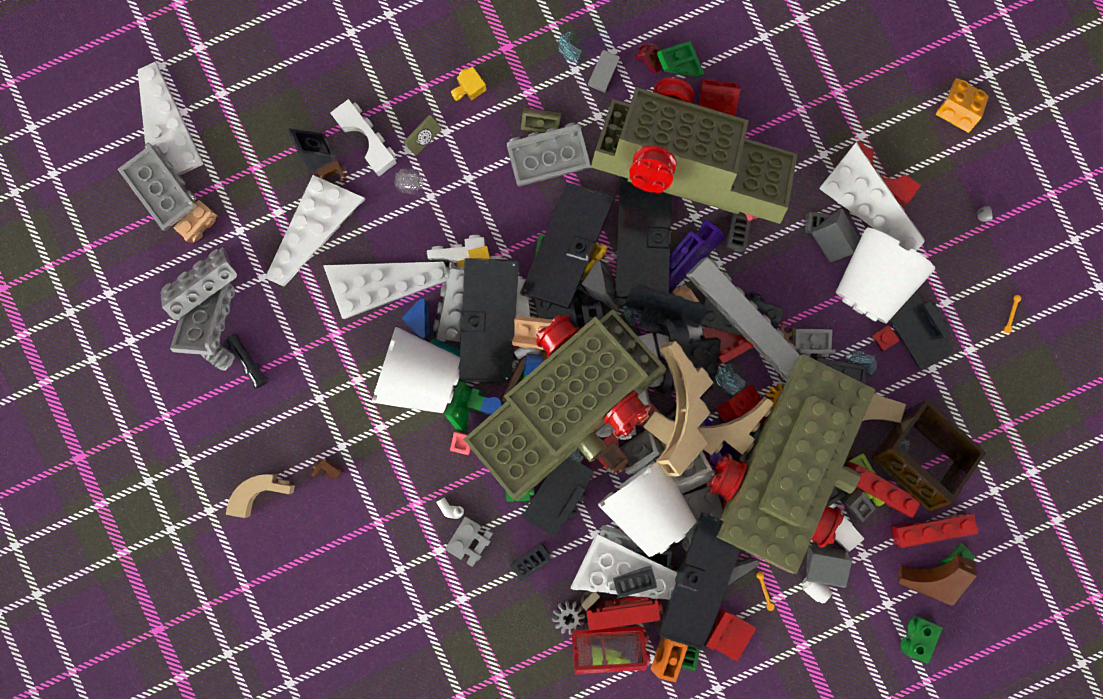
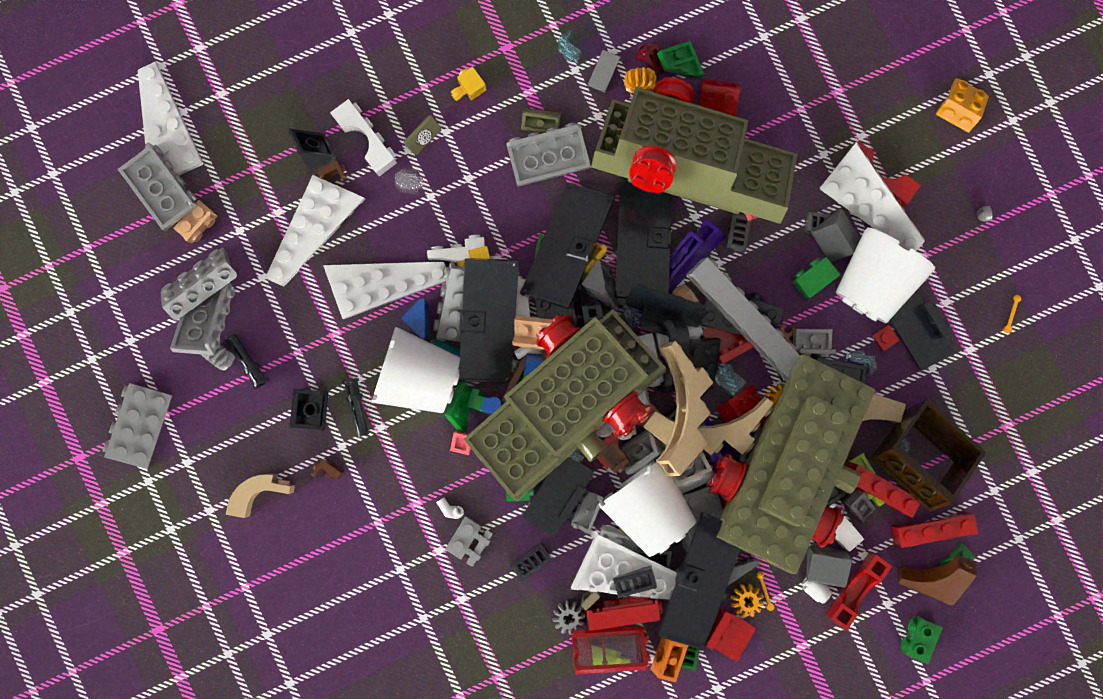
none -> light grey bracket [103,382,172,469]
none -> black slope [289,389,329,430]
none -> black pin [342,378,369,437]
none -> light grey hinge [571,489,603,534]
none -> light orange gear [624,67,656,93]
none -> light orange gear [730,584,764,618]
none -> green brick [792,257,840,300]
none -> red arch [825,552,892,631]

